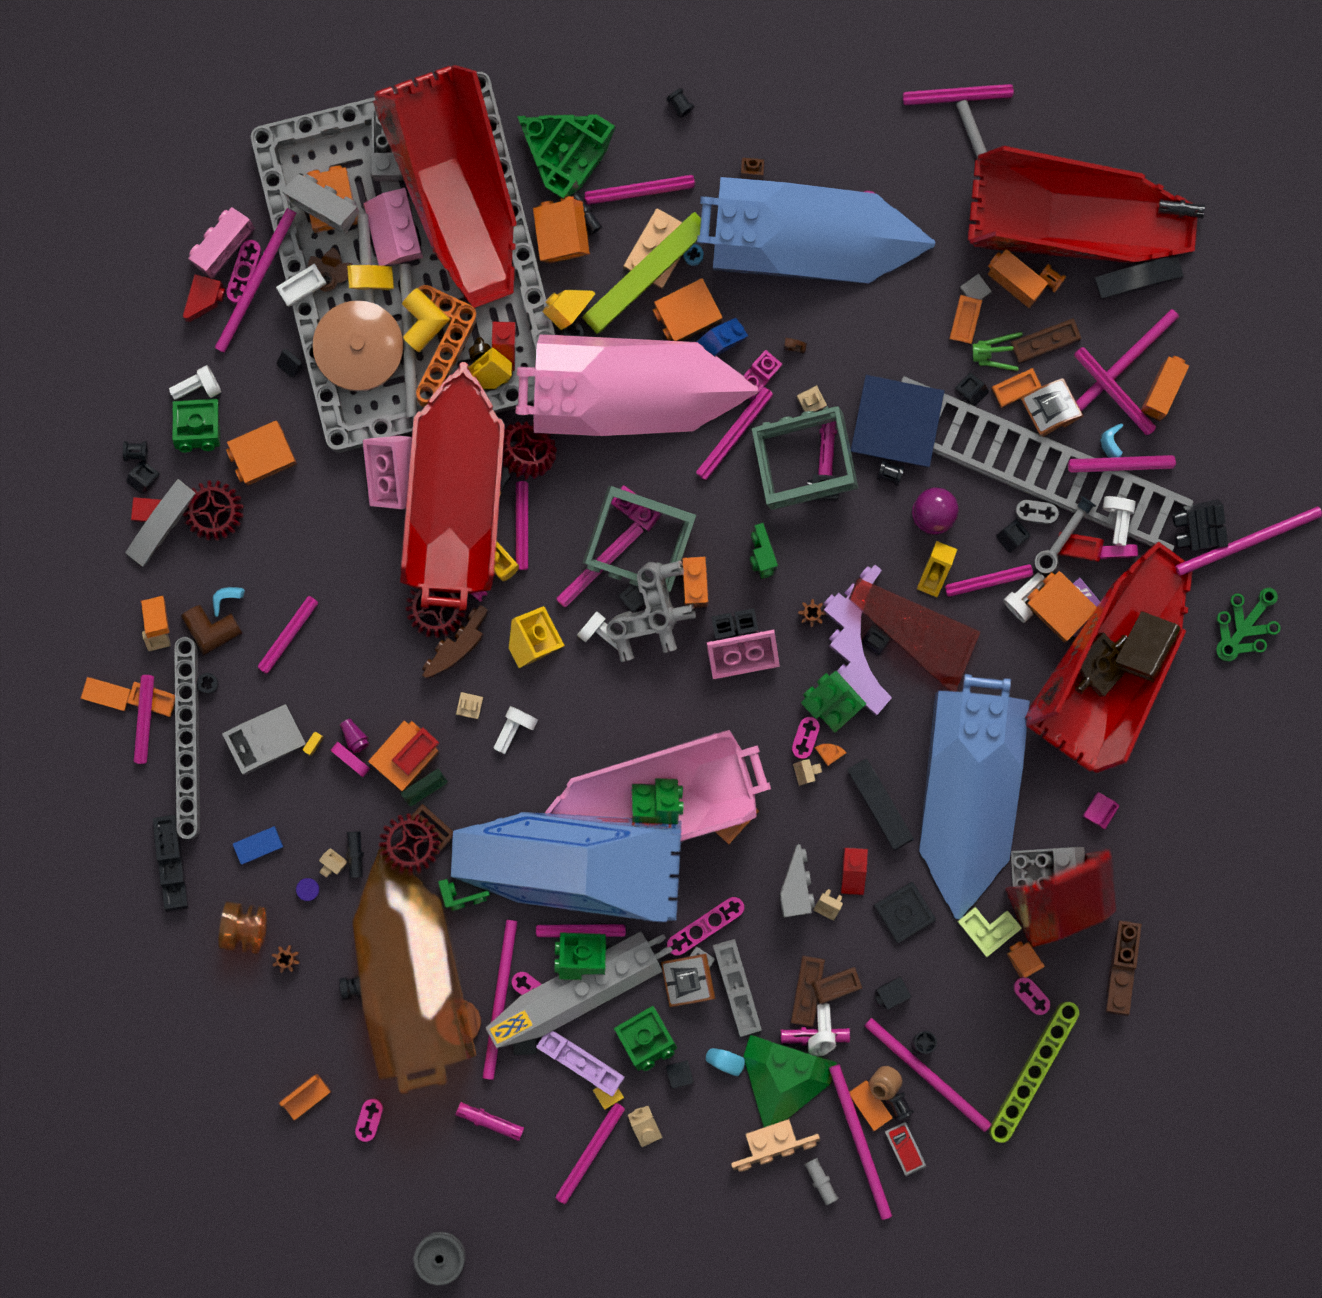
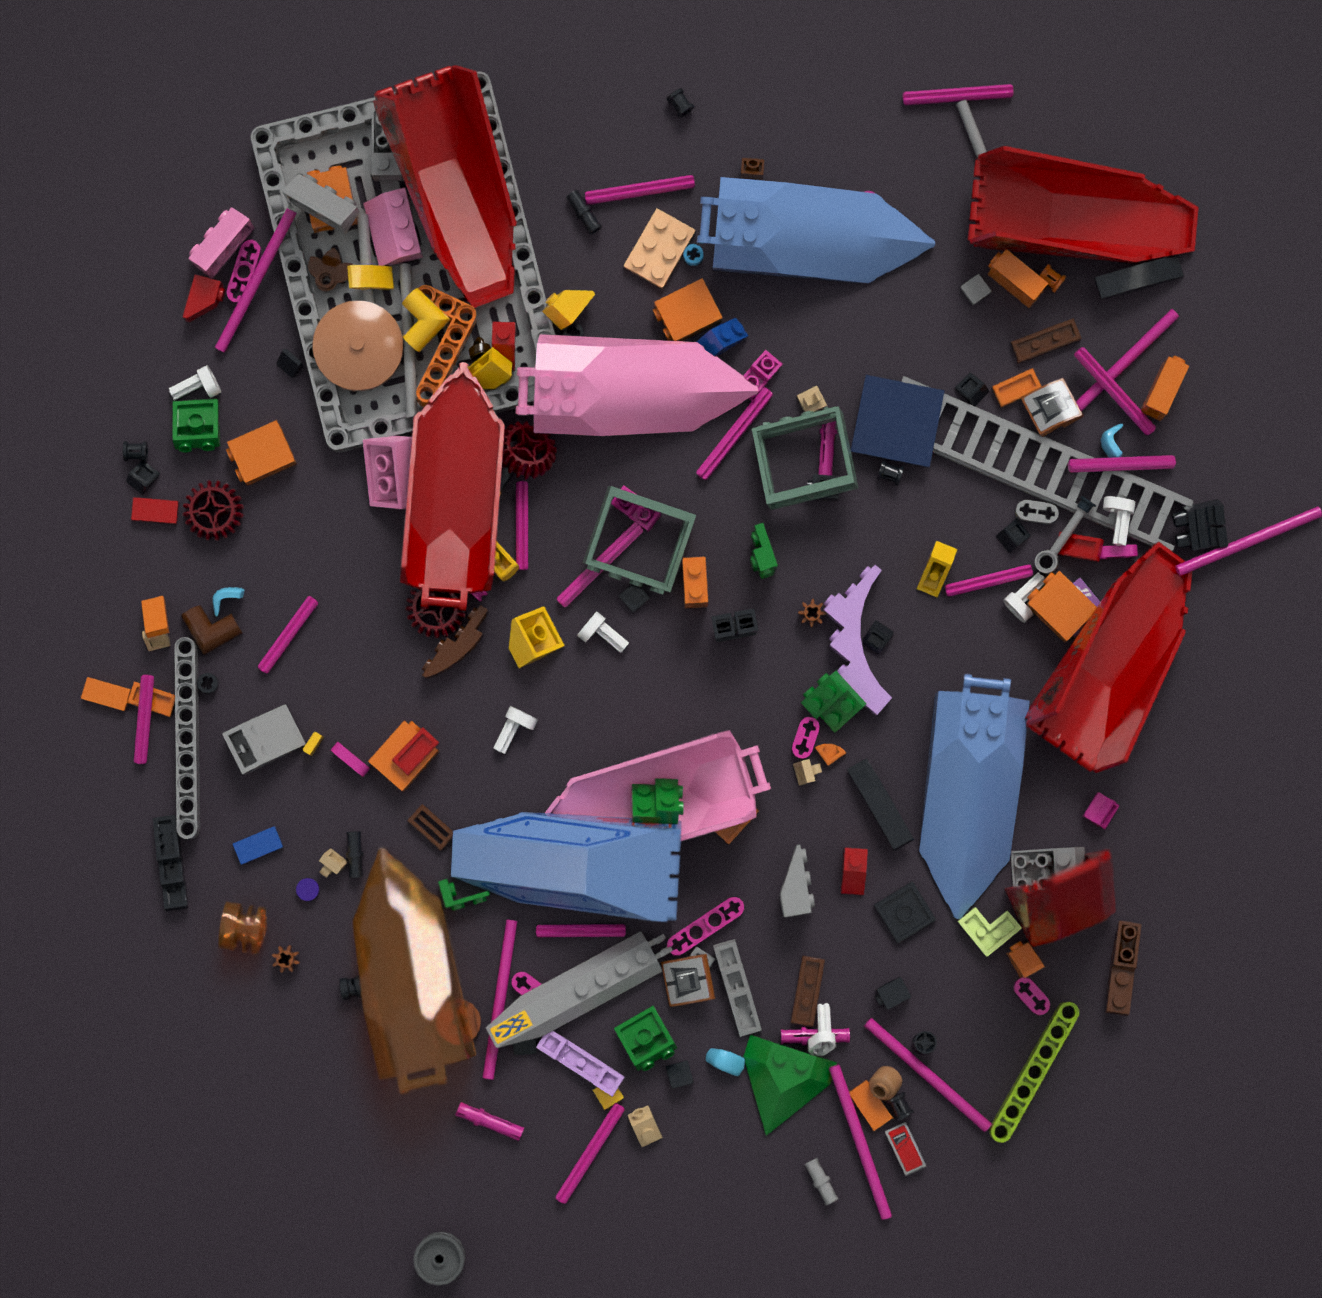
light grey slope [125,479,196,567] -> none
white tile [276,264,327,307] -> none
orange panel [279,1074,331,1120] -> none
magenta cone [340,718,369,753] -> none
dark pink beam [355,1098,383,1142] -> none
dark red gear [378,813,440,875] -> none
clear green tile [401,768,448,806] -> none
tan tile [456,692,483,720] -> none
green wedge [517,114,616,199] -> none
orange brick [533,196,590,263] -> none
green plate [554,933,606,980] -> none
lime beam [582,212,710,334] -> none
light grey pin [606,560,696,662] -> none
bright pink slope [706,630,780,679] -> none
light nougat bracket [731,1120,820,1172] -> none
reddish brown tile [784,338,807,353] -> none
reddish brown tile [812,967,862,1004] -> none
tan tile [814,889,843,921] -> none
clear red wing [849,578,980,692] -> none
magenta tile [912,487,959,535] -> none
orange tile [949,295,982,344] -> none
bright green plant [973,332,1023,371] -> none
dark brown plate [1075,632,1128,697] -> none
dark brown piece [1115,611,1181,682] -> none
black pin [1158,199,1205,219] -> none
green plant [1216,588,1281,661] -> none

